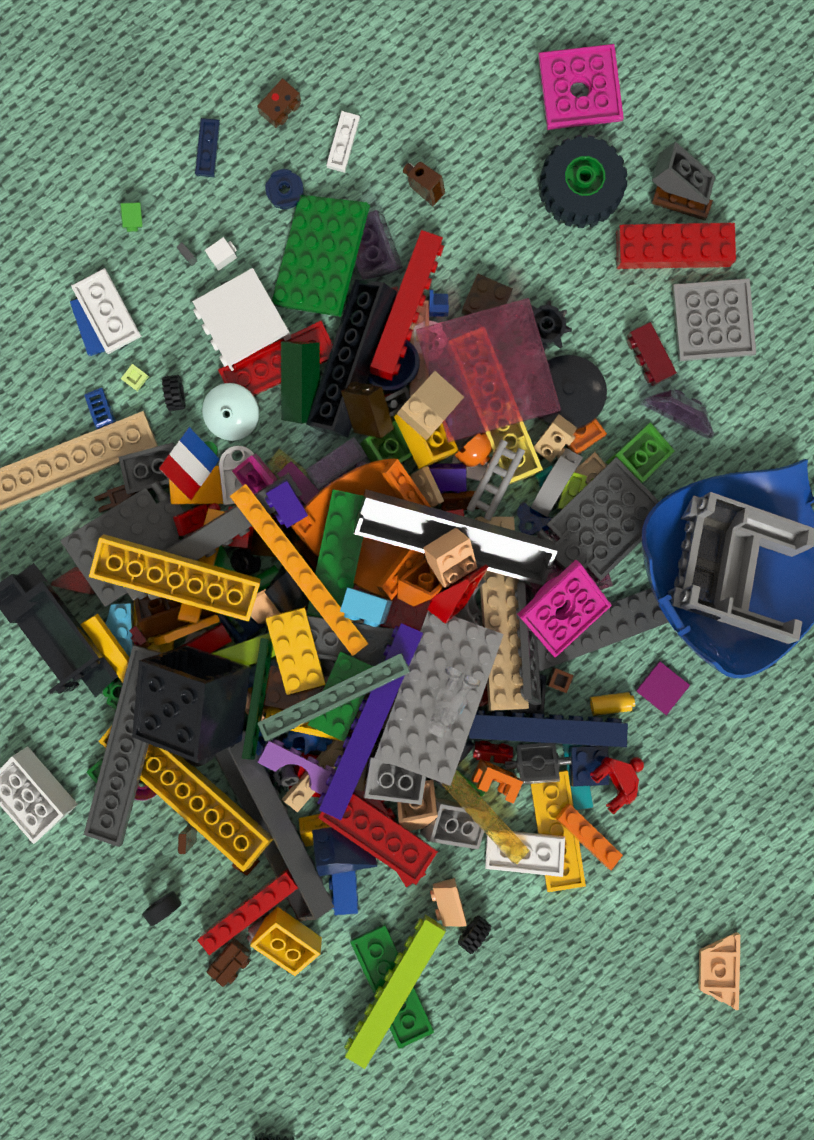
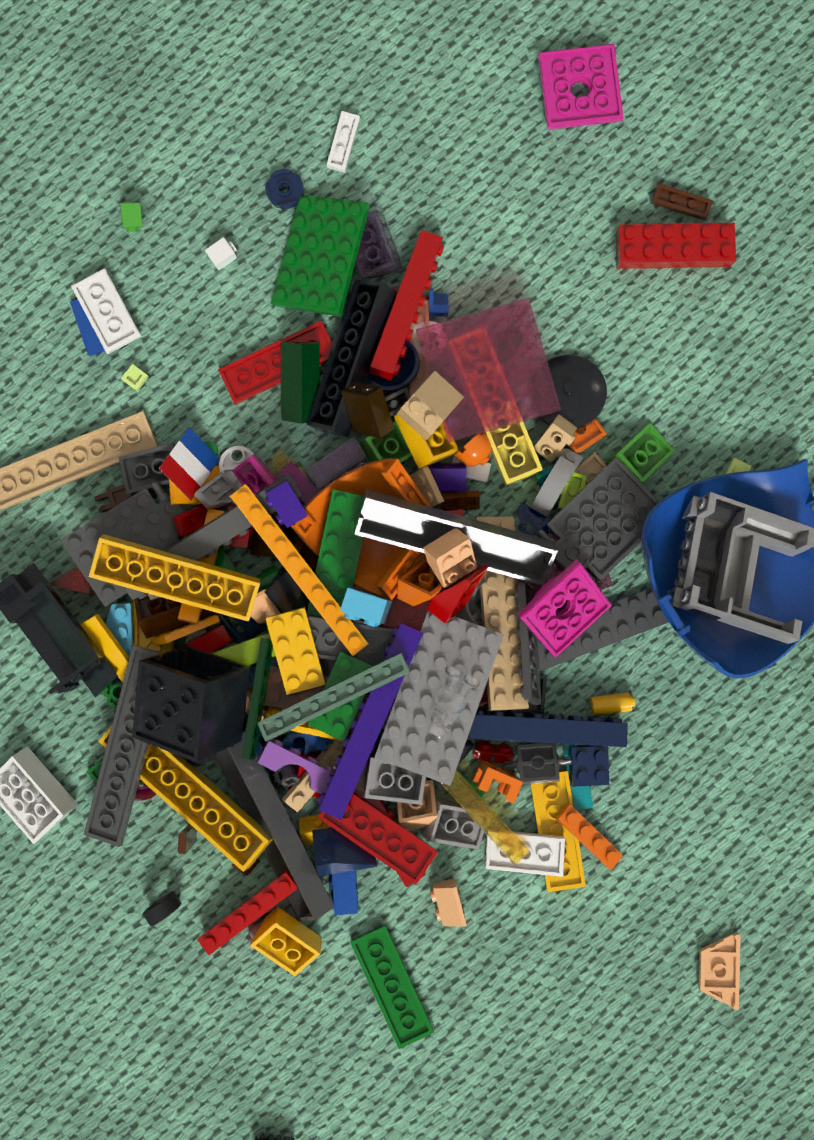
blue slope [84,388,116,429] -> none
dark red plate [129,626,151,648] -> none
black tyre [162,375,186,411] -> none
dark grey tile [177,242,198,266] -> none
white panel [192,268,292,371] -> none
dark blue tile [195,118,220,177] -> none
light aqua dish [202,383,259,441] -> none
reddish brown brick [206,938,251,987] -> none
black hair [230,548,261,576] -> none
reddish brown brick [257,78,301,128] -> none
lime brick [344,914,446,1069] -> none
reddish brown torso [403,162,445,207] -> none
black tyre [458,915,492,954] -> none
dark brown brick [461,274,513,329] -> none
light grey bar [467,439,525,521] -> none
black brick [519,301,572,353] -> none
black wheel [539,135,628,228] -> none
reddish brown brick [546,667,574,693] -> none
red connector [590,757,644,814] -> none
dark red brick [626,322,677,387] -> none
magenta tile [635,661,690,715] -> none
clear purple wedge [641,390,714,439] -> none
dark grey slope [652,141,715,205] -> none
light grey plate [672,278,756,362] -> none
none -> light grey wing [194,472,239,509]
none -> yellowish green plate [726,458,751,474]

